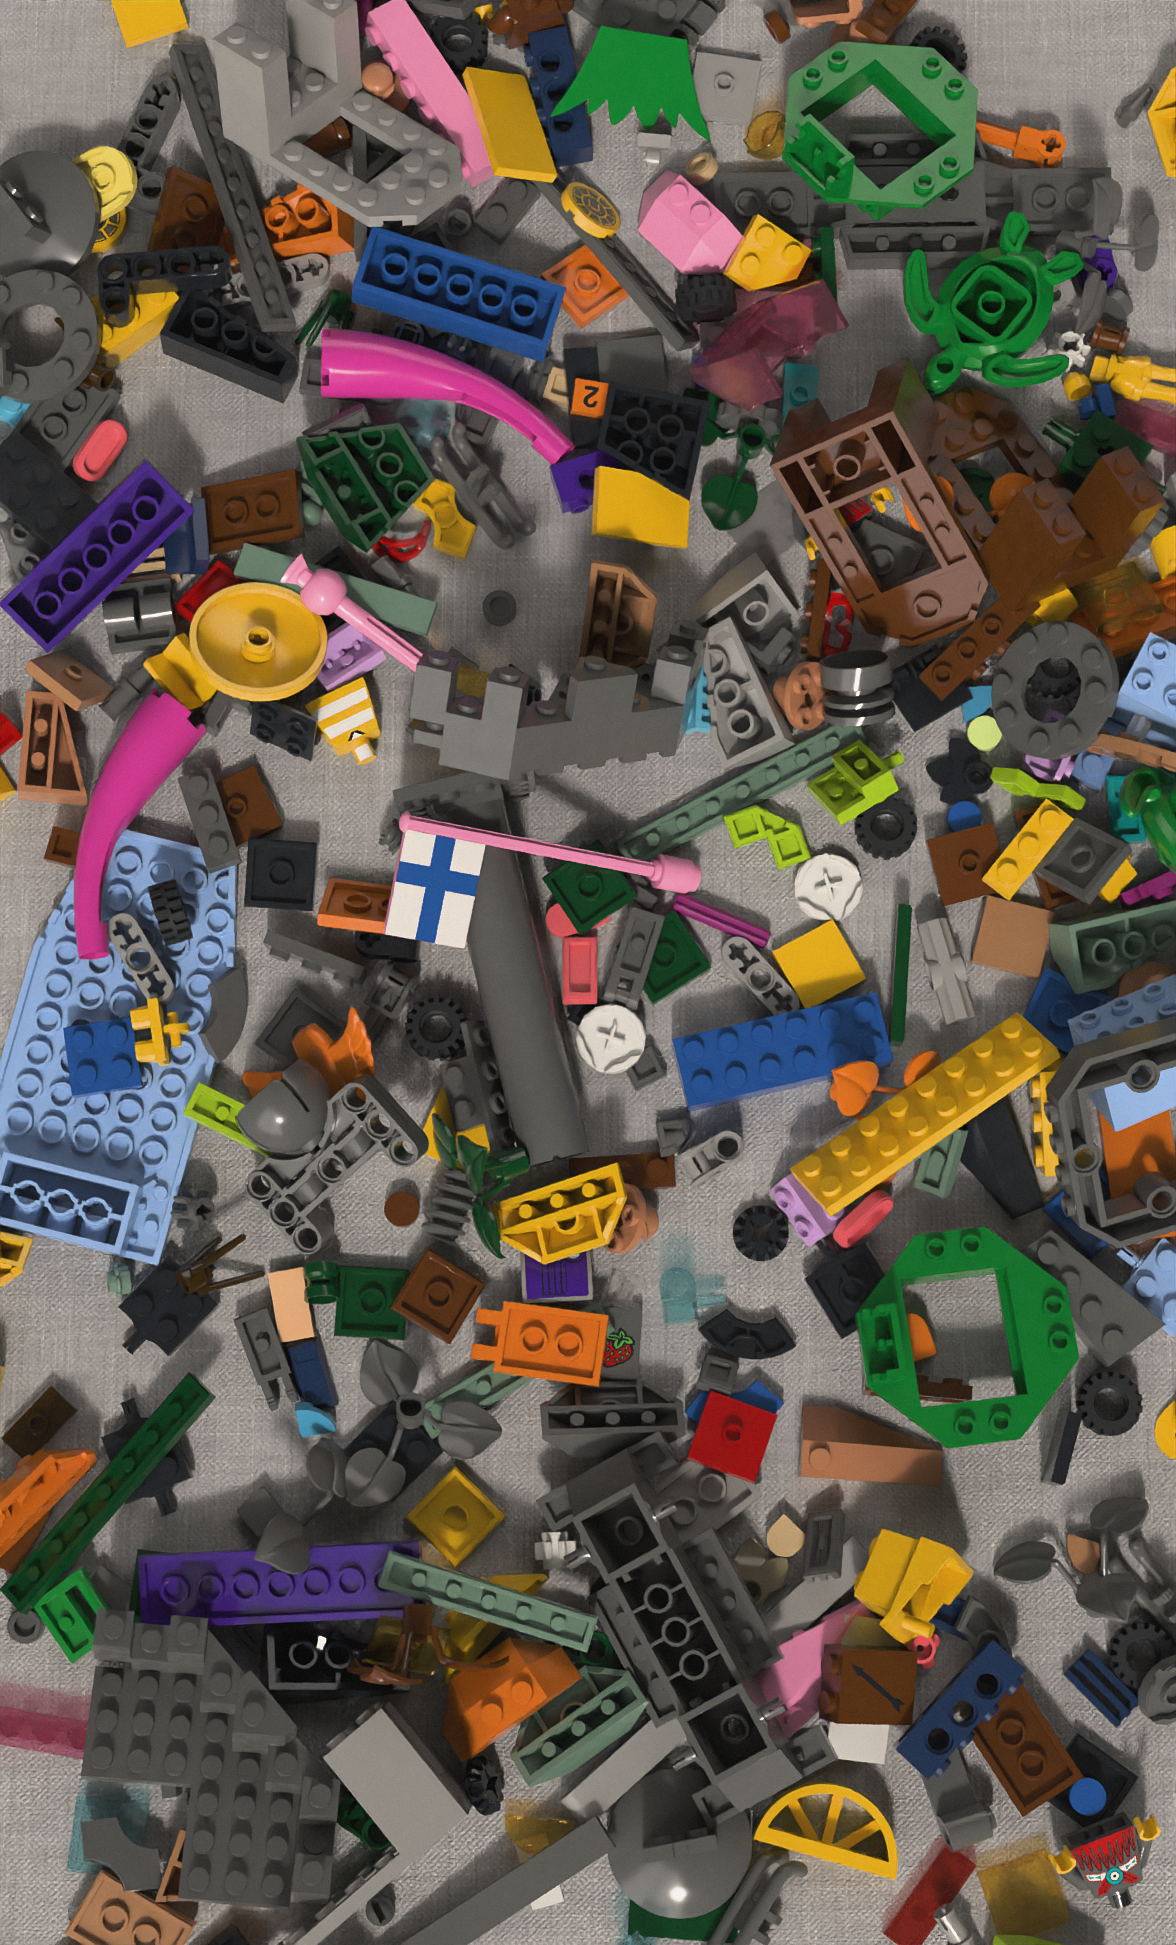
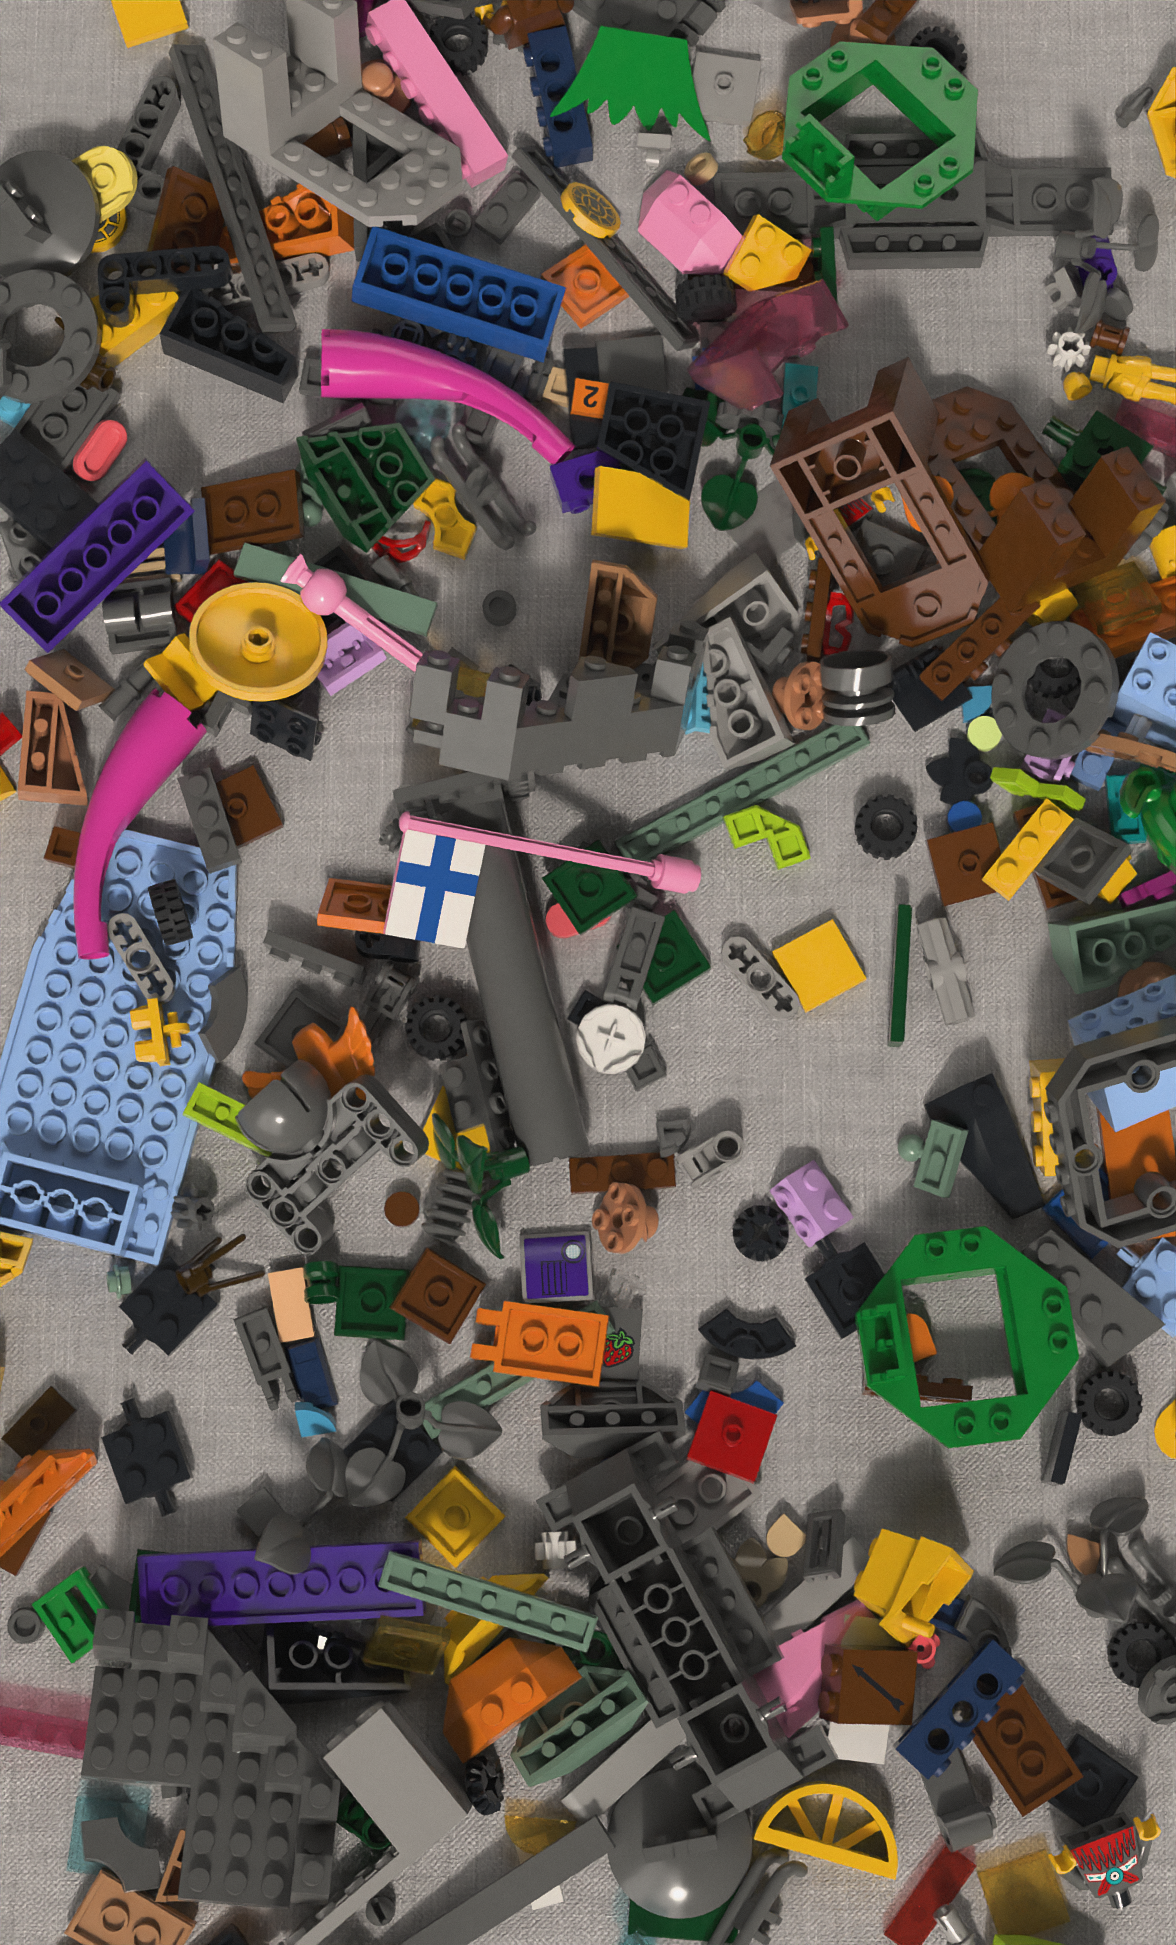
dark green tile [0,1372,216,1615] -> none
blue plate [63,1017,143,1098] -> none
black tile [244,838,318,911] -> none
dark green plant [295,289,354,347] -> none
yellow torso [305,677,381,765] -> none
reddish brown plant [347,1604,509,1685] -> none
yellow tile [462,67,557,183] -> none
yellow wedge [490,1162,627,1264] -> none
coral tile [563,937,597,1005] -> none
clear light blue piece [659,1267,725,1324] -> none
blue brick [672,992,894,1112] -> none
magenta axle [673,893,771,948] -> none
reddish brown tile [763,9,791,44] -> none
yellow plate [790,1012,1060,1217] -> none
white tile [794,853,863,922] -> none
nougat wedge [798,1405,943,1487] -> none
lime plate [806,739,905,826] -> none
orange plant [830,1050,941,1199] -> none
coral tile [833,1190,894,1249] -> none
green animal [902,211,1084,394] -> none
medium nougat tile [971,895,1055,980] -> none
orange connector [976,119,1066,168] -> none
blue plate [1023,967,1109,1055] -> none
dark blue tile [1063,1649,1138,1728] -> none
blue tile [1068,1777,1106,1816] -> none
blue tile [1078,383,1116,421] -> none

